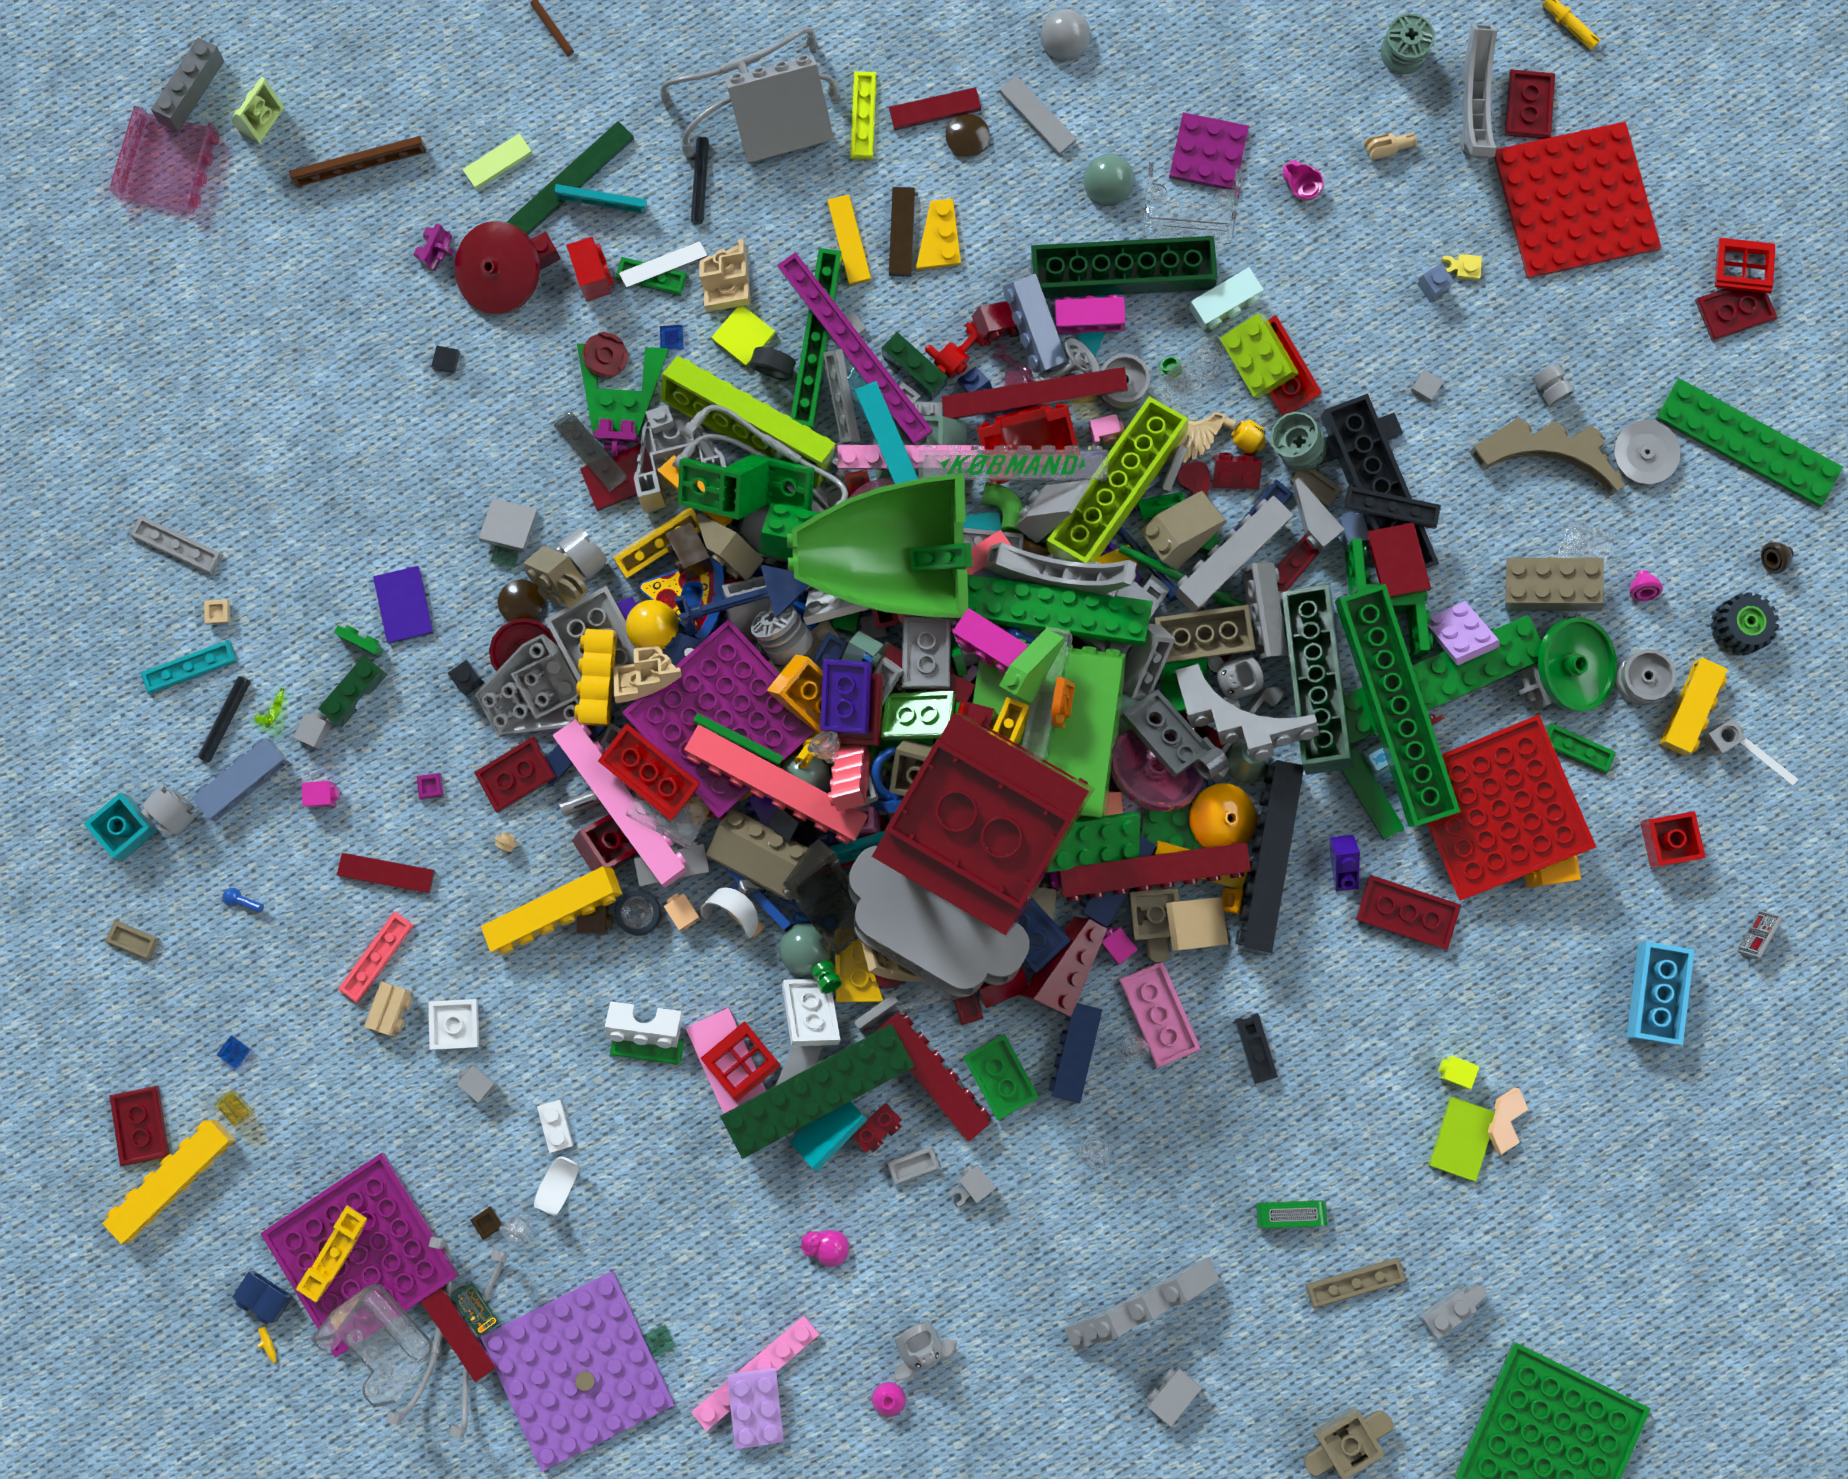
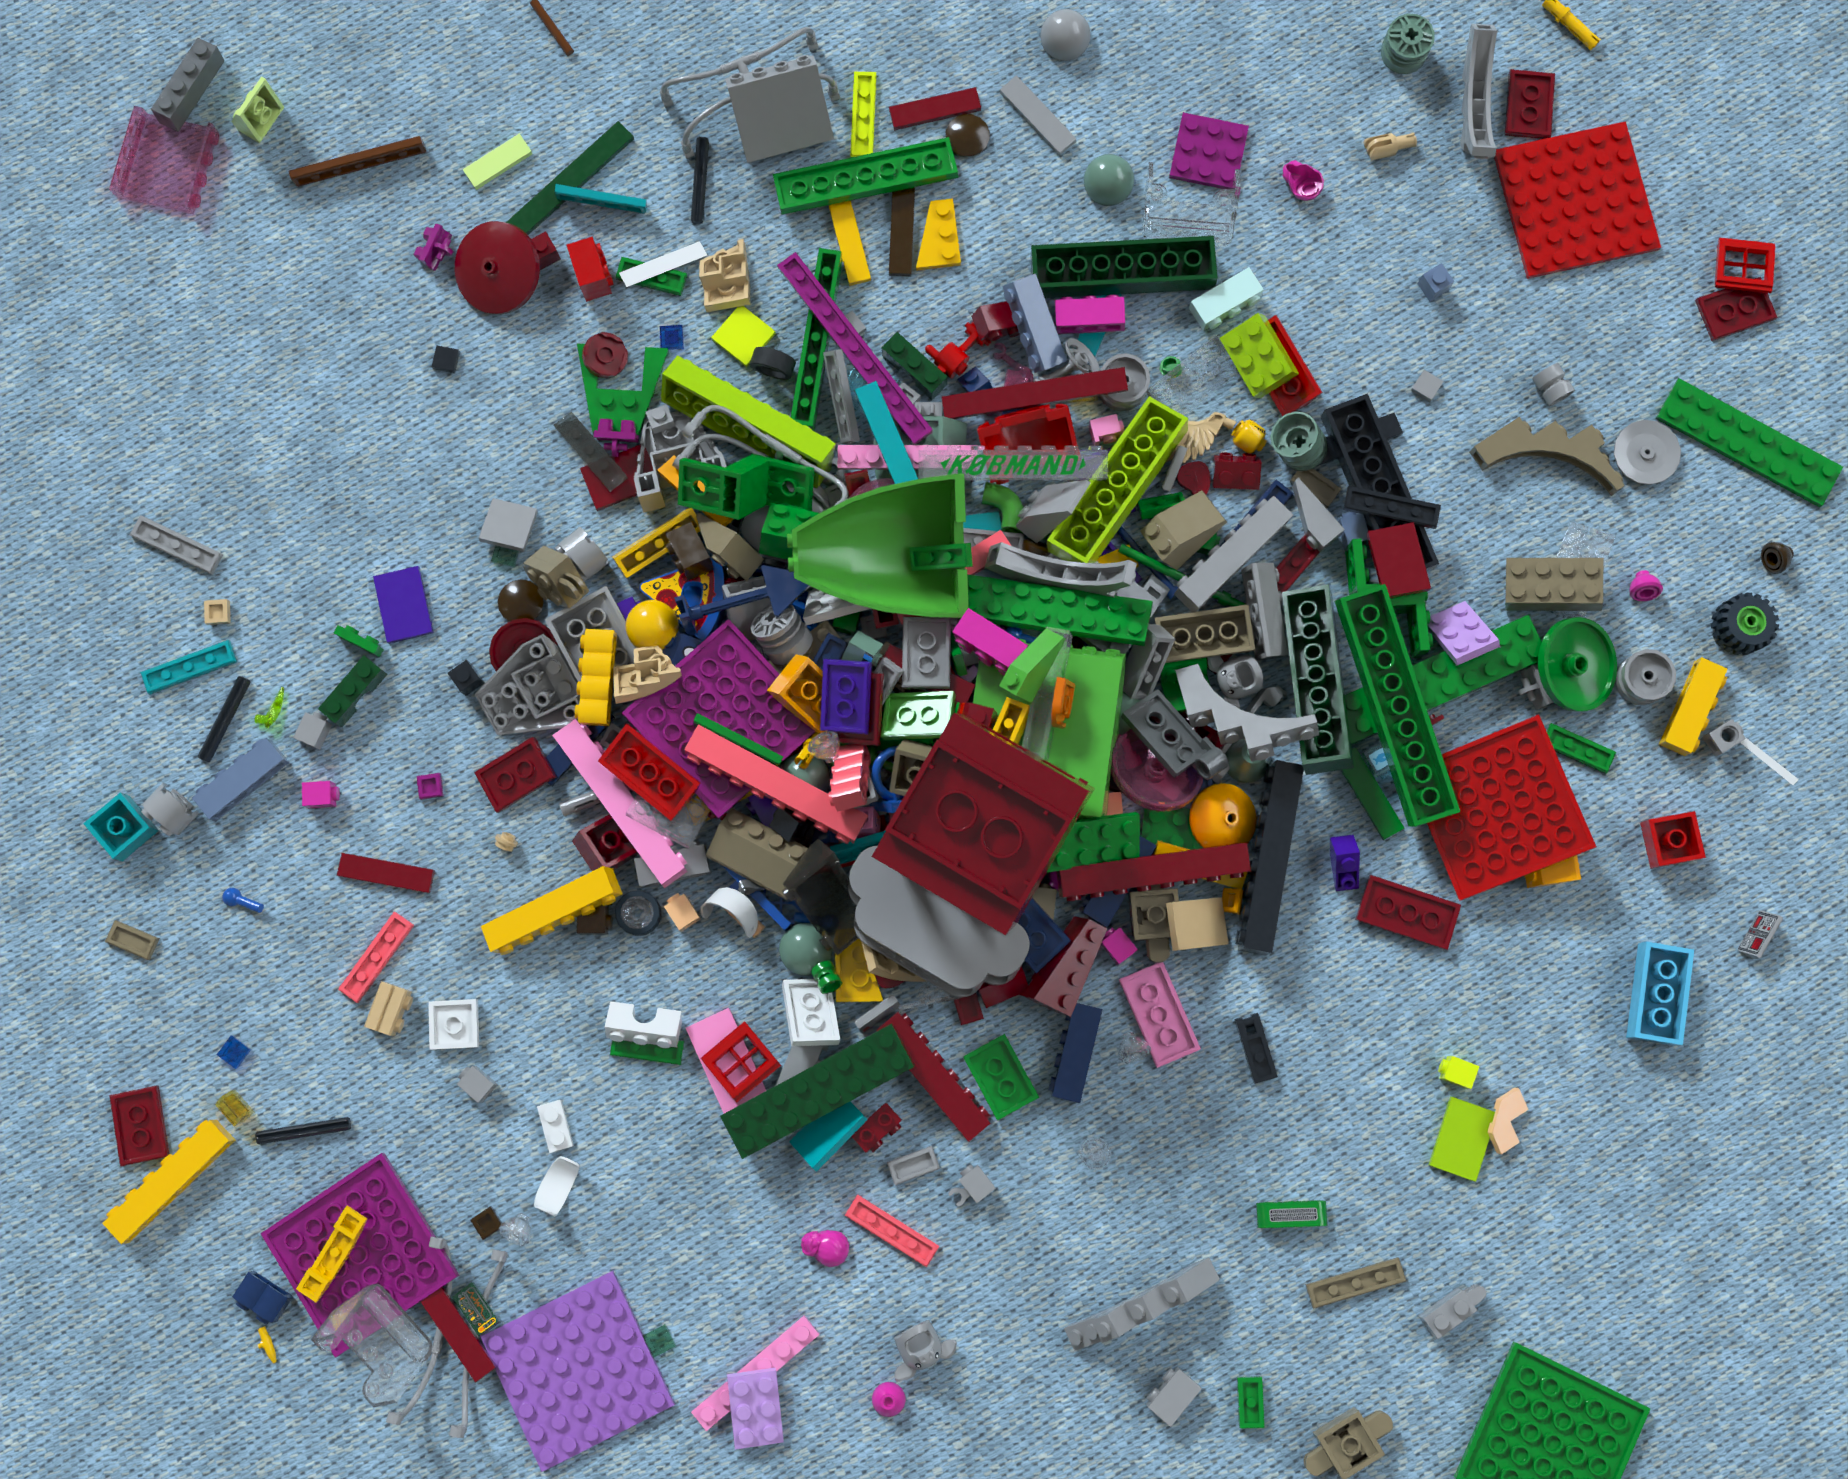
dark tan piece [575,1371,595,1391] -> none
light yellow plate [1441,254,1482,281] -> none
none -> black axle [255,1117,351,1144]
none -> green plate [773,137,959,215]
none -> coral tile [845,1194,939,1267]
none -> green plate [1237,1376,1265,1428]

